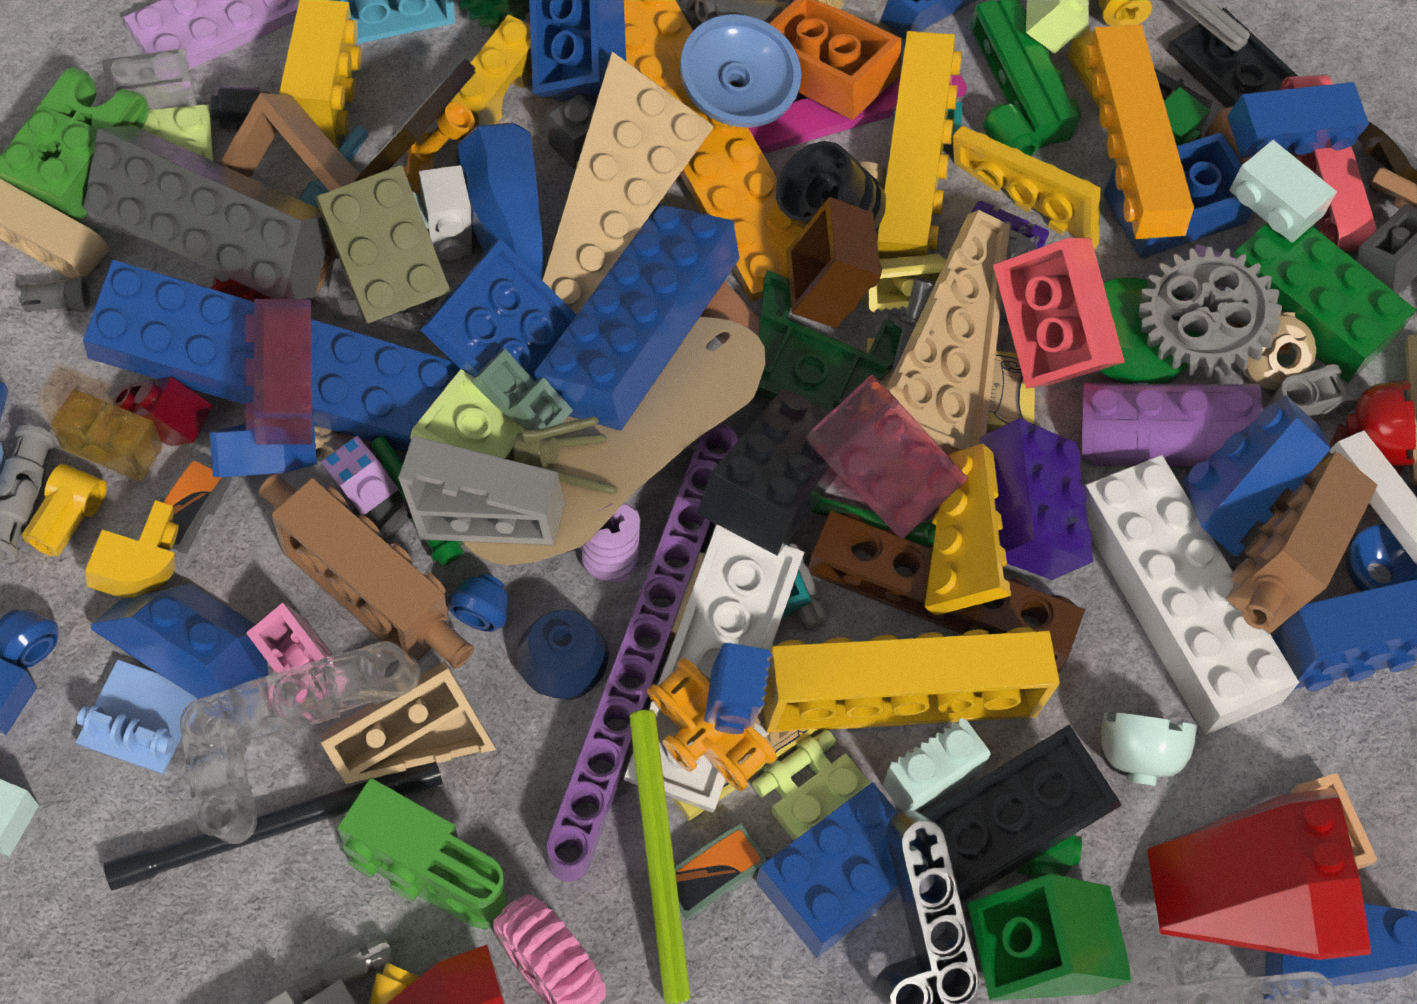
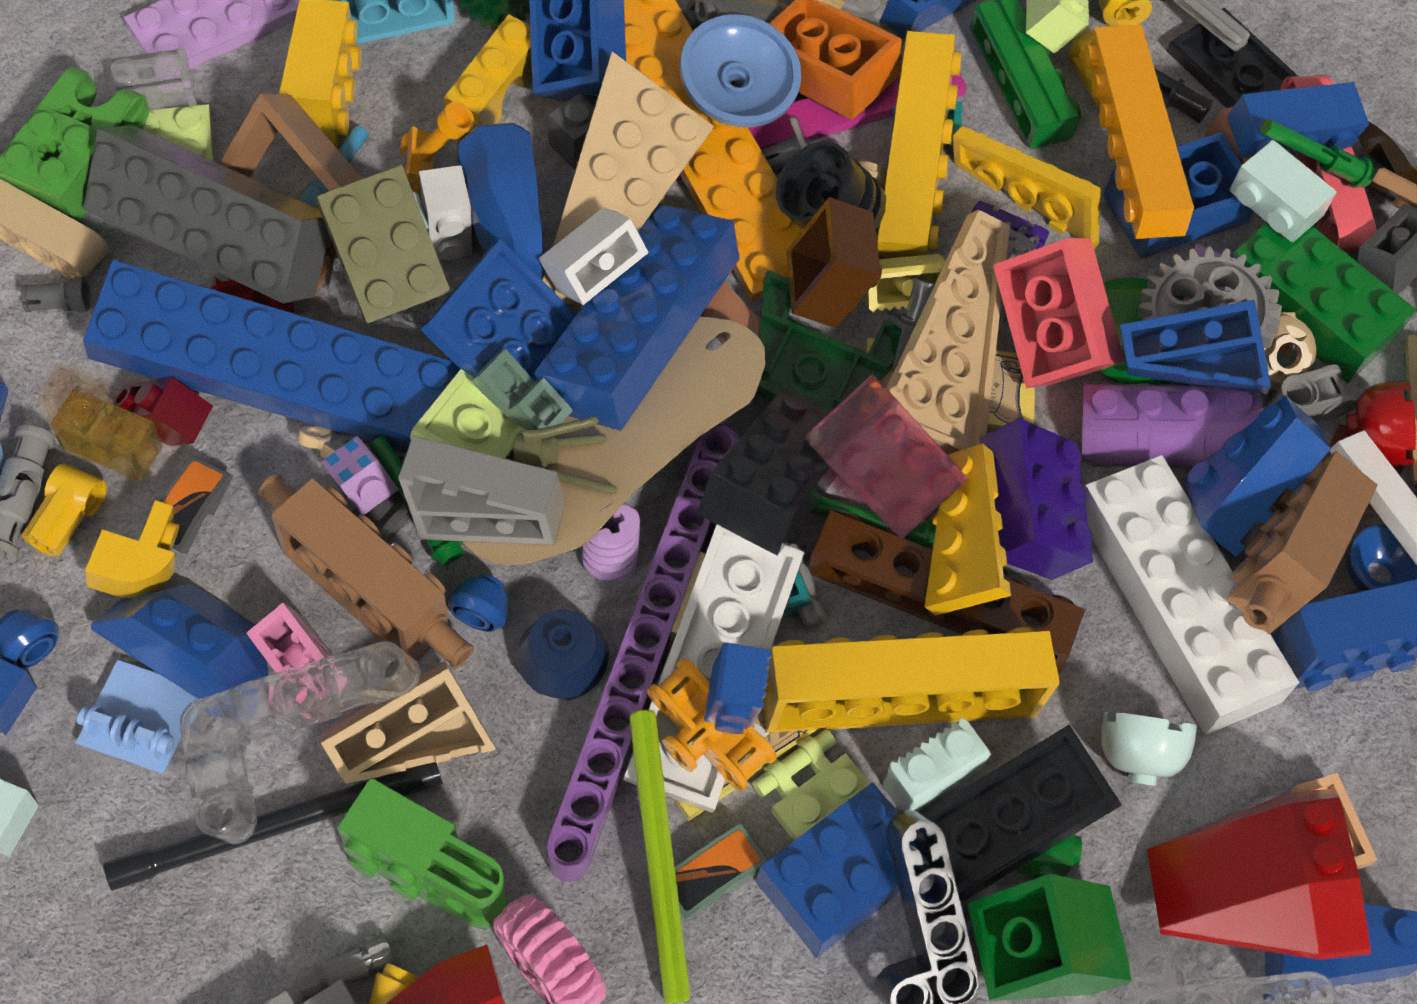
blue slope [210,416,317,477] -> none
black brick [211,87,271,128] -> none
clear pink wedge [245,299,312,445] -> none
dark brown tile [355,58,476,181] -> none
green brick [983,104,1038,157] -> none
green brick [1164,87,1211,146] -> none
none -> white brick [538,207,649,305]
none -> dark grey bracket [761,115,856,172]
none -> blue wedge [1120,300,1271,394]
none -> green pin [1261,119,1376,188]

